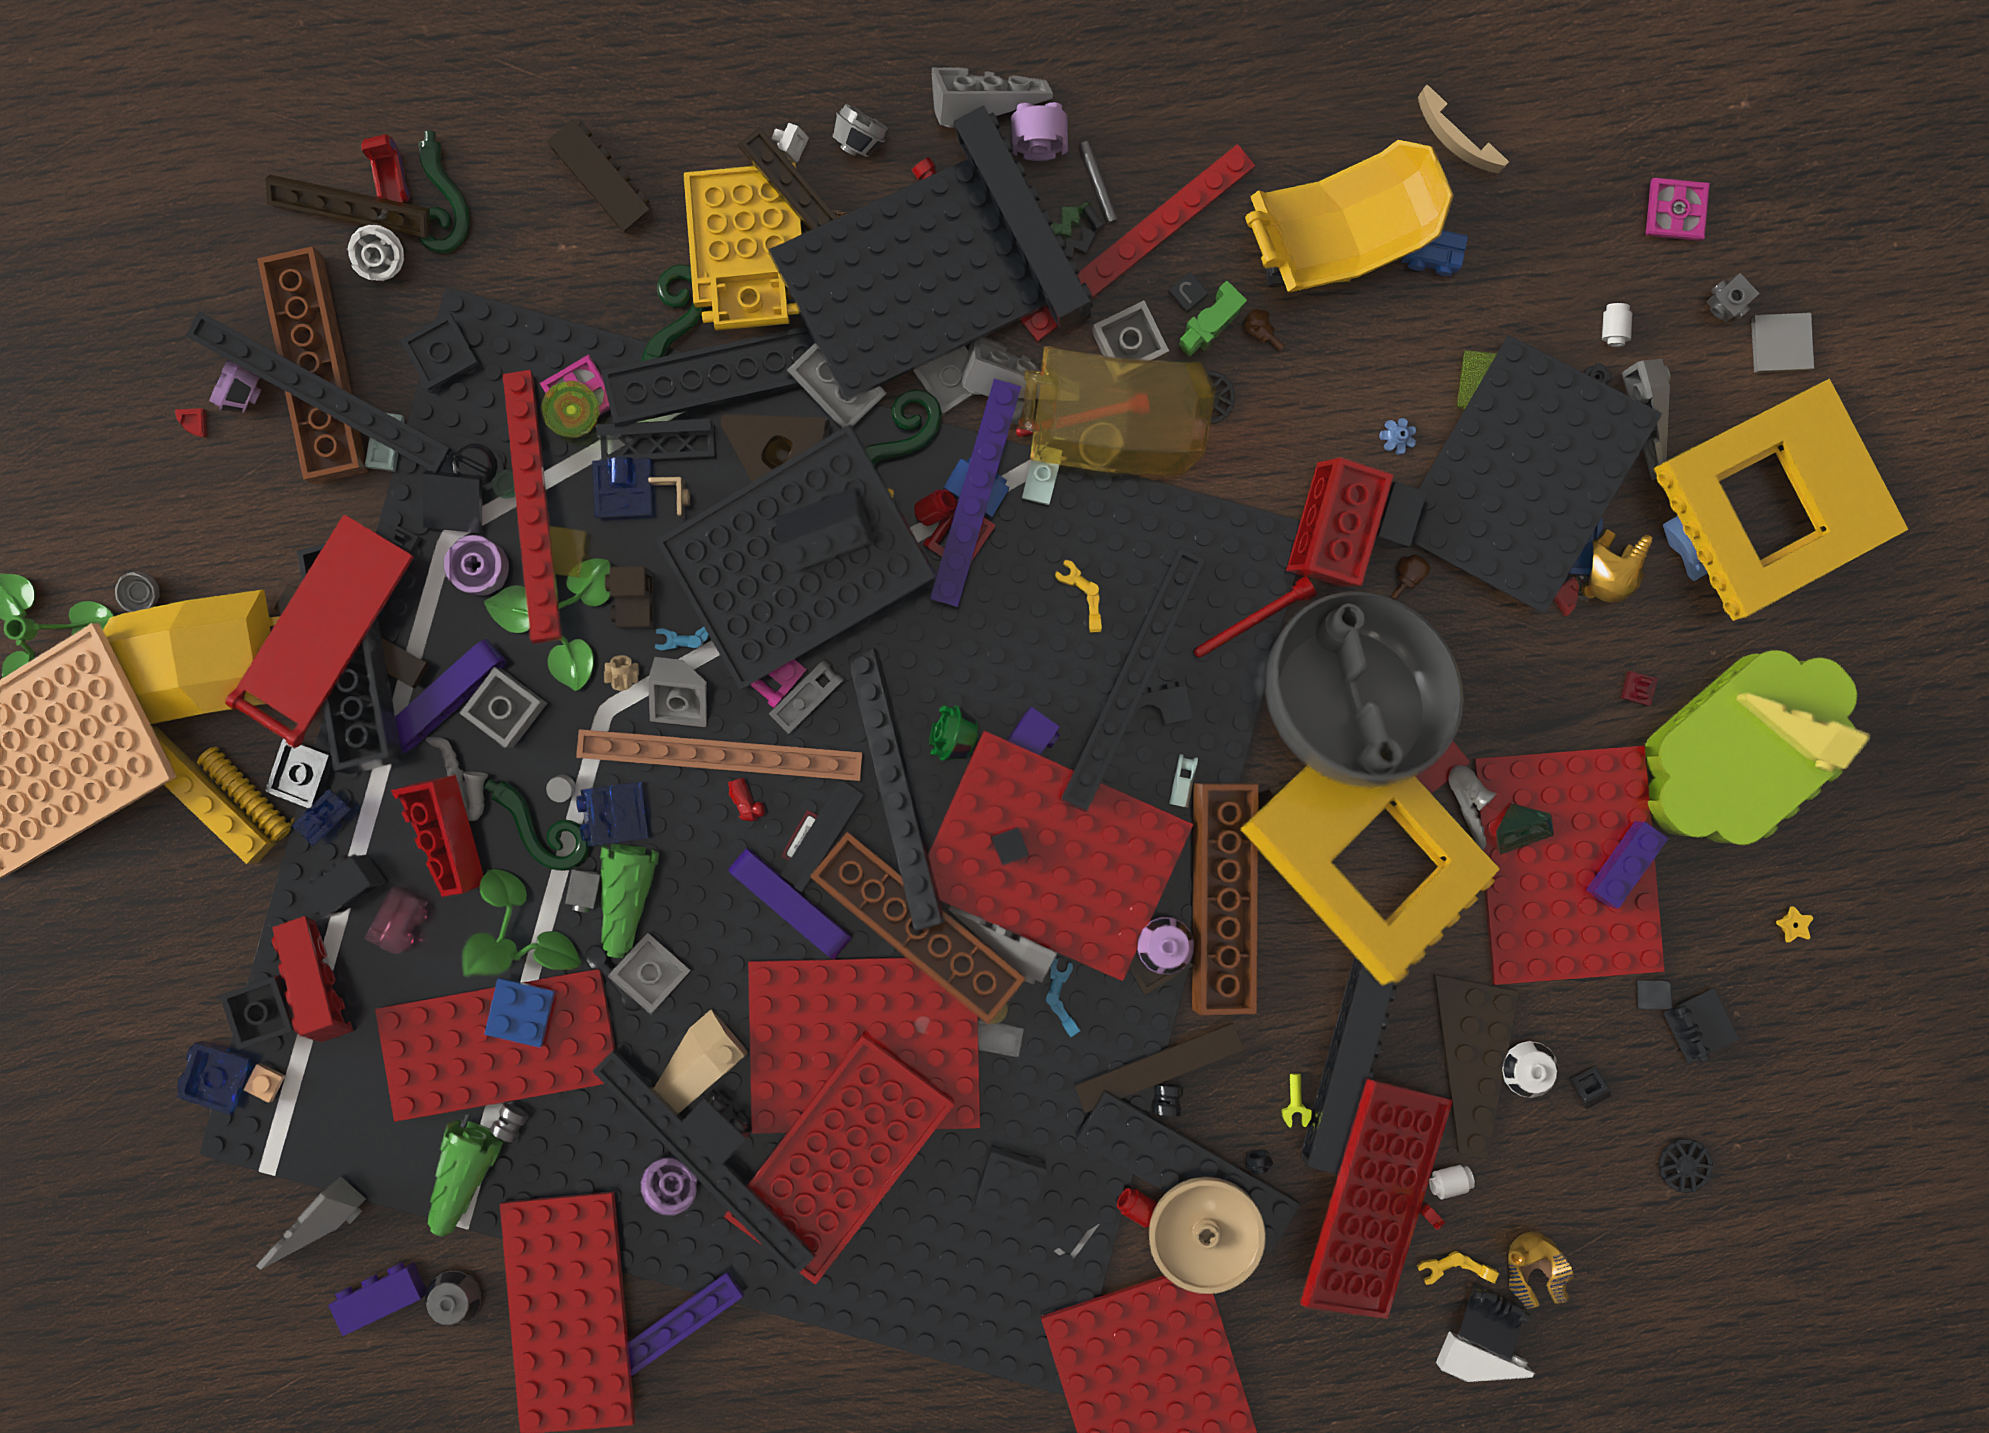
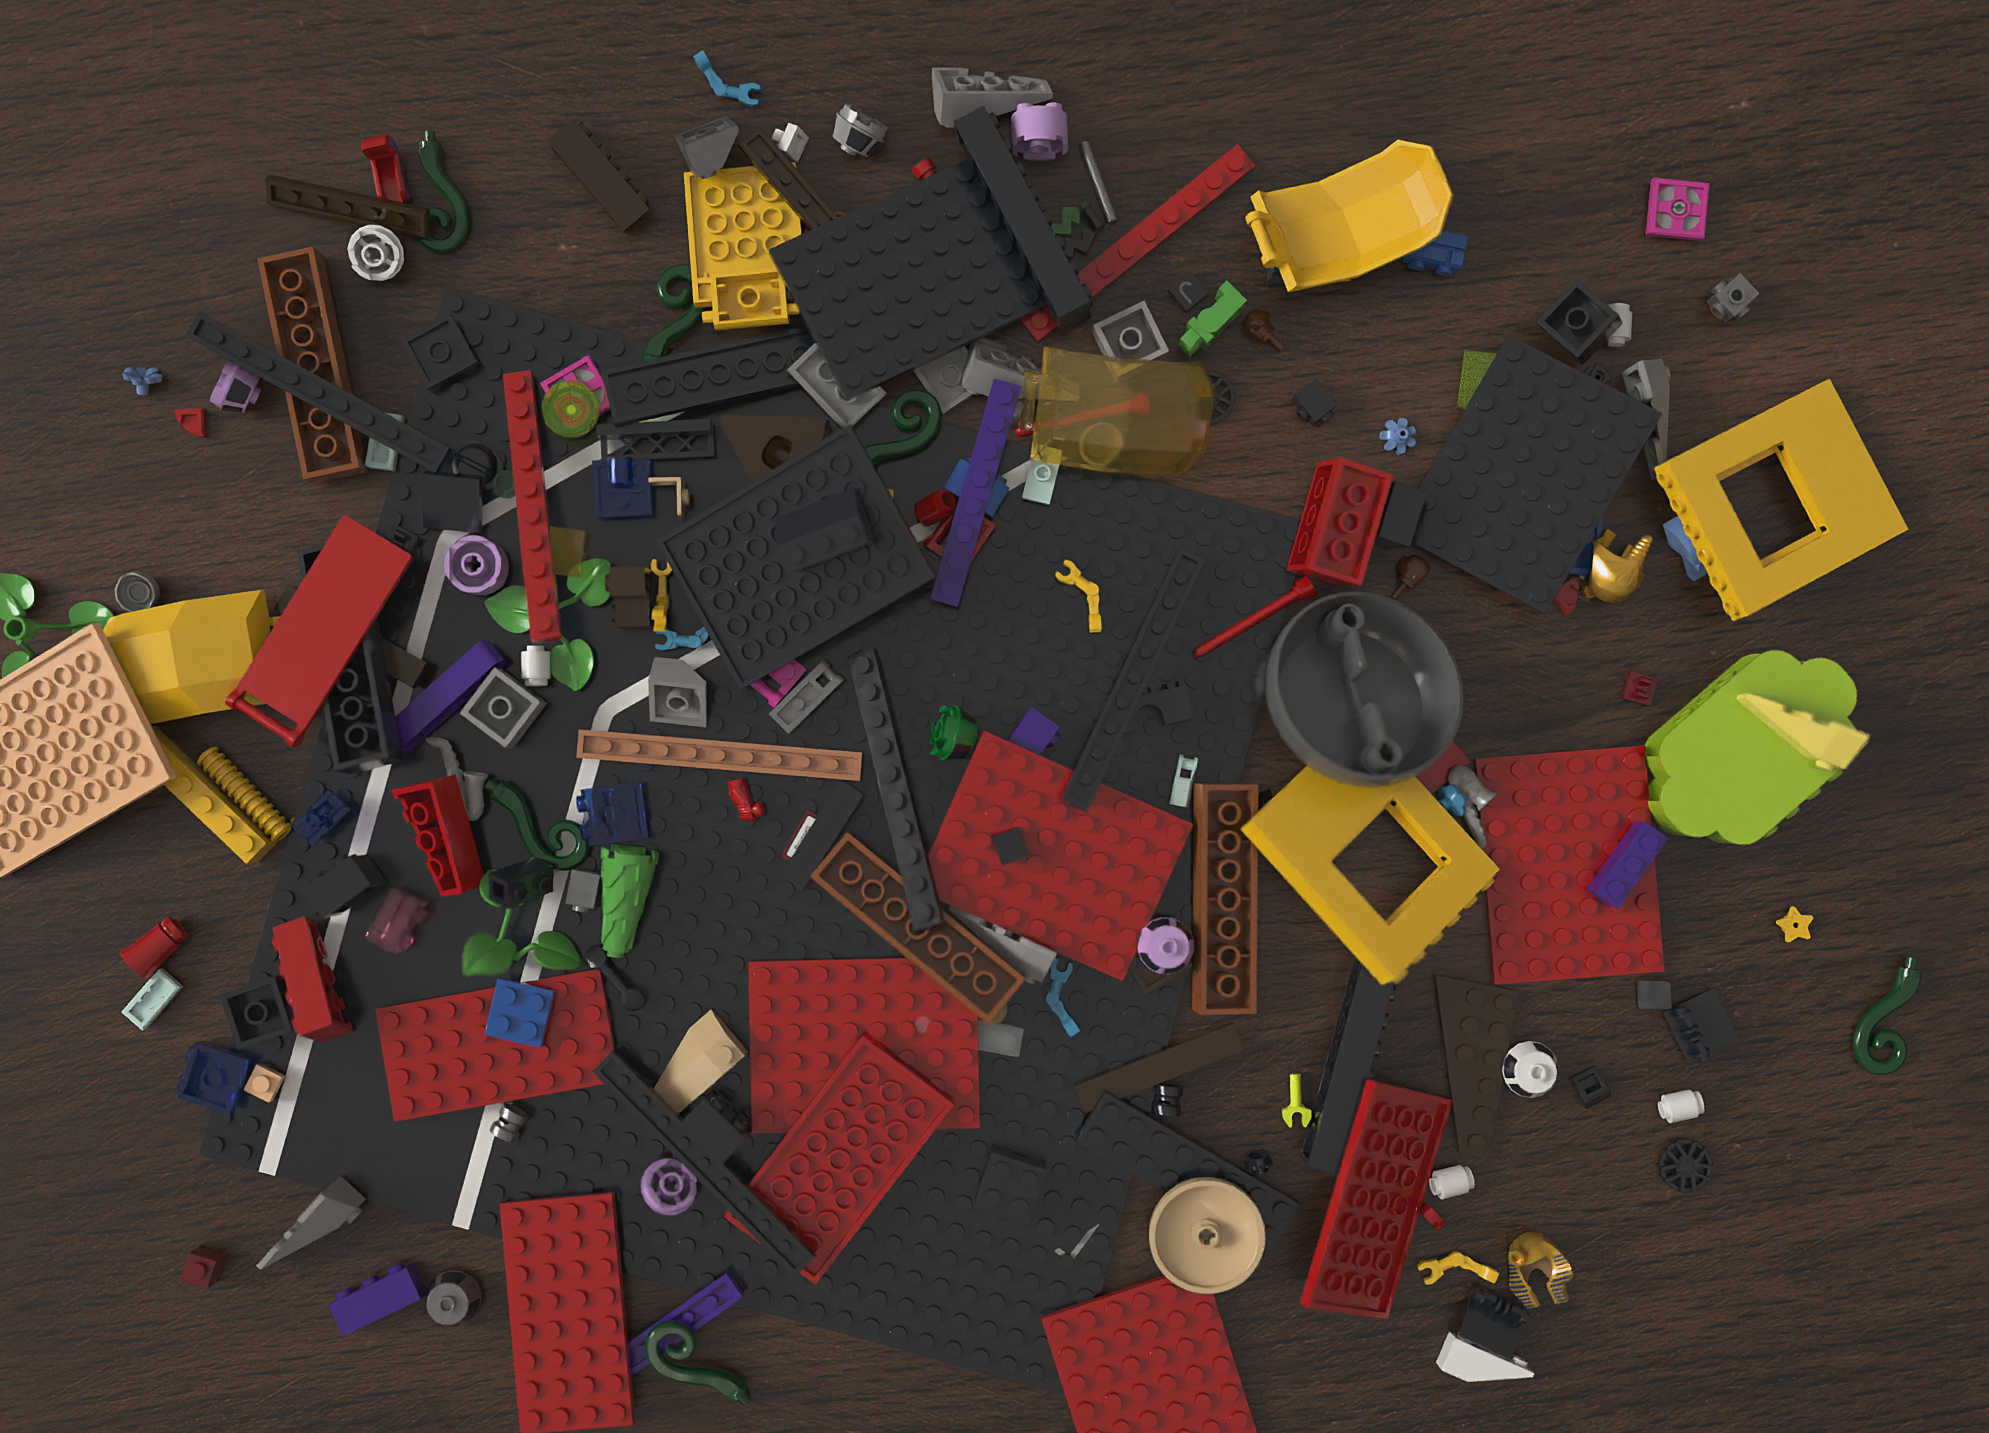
tile [265,738,333,810] -> none
bright green cone [427,1120,503,1236] -> none
light grey piece [546,774,575,802] -> none
tan gear [604,655,639,691] -> none
light grey tile [608,933,690,1014] -> none
dark purple beam [728,848,852,960] -> none
red brick [1117,1188,1158,1228] -> none
tan slope [1418,85,1509,174] -> none
clear green slope [1496,804,1554,855] -> none
light grey tile [1751,313,1814,373] -> none
none -> red plant [120,916,189,980]
none -> medium blue plant [122,367,162,395]
none -> light aqua plate [122,968,183,1031]
none -> dark red brick [180,1246,228,1289]
none -> black brick [489,857,554,909]
none -> white brick [521,646,550,686]
none -> dark green plant [644,1320,751,1406]
none -> yellow piece [651,559,673,631]
none -> flat silver slope [674,116,739,179]
none -> dark azure piece [693,50,761,108]
none -> black brick [1291,378,1338,426]
none -> dark azure plant [1437,784,1466,817]
none -> black brick [1536,279,1623,366]
none -> white brick [1658,1089,1704,1123]
none -> dark green plant [1853,956,1923,1075]

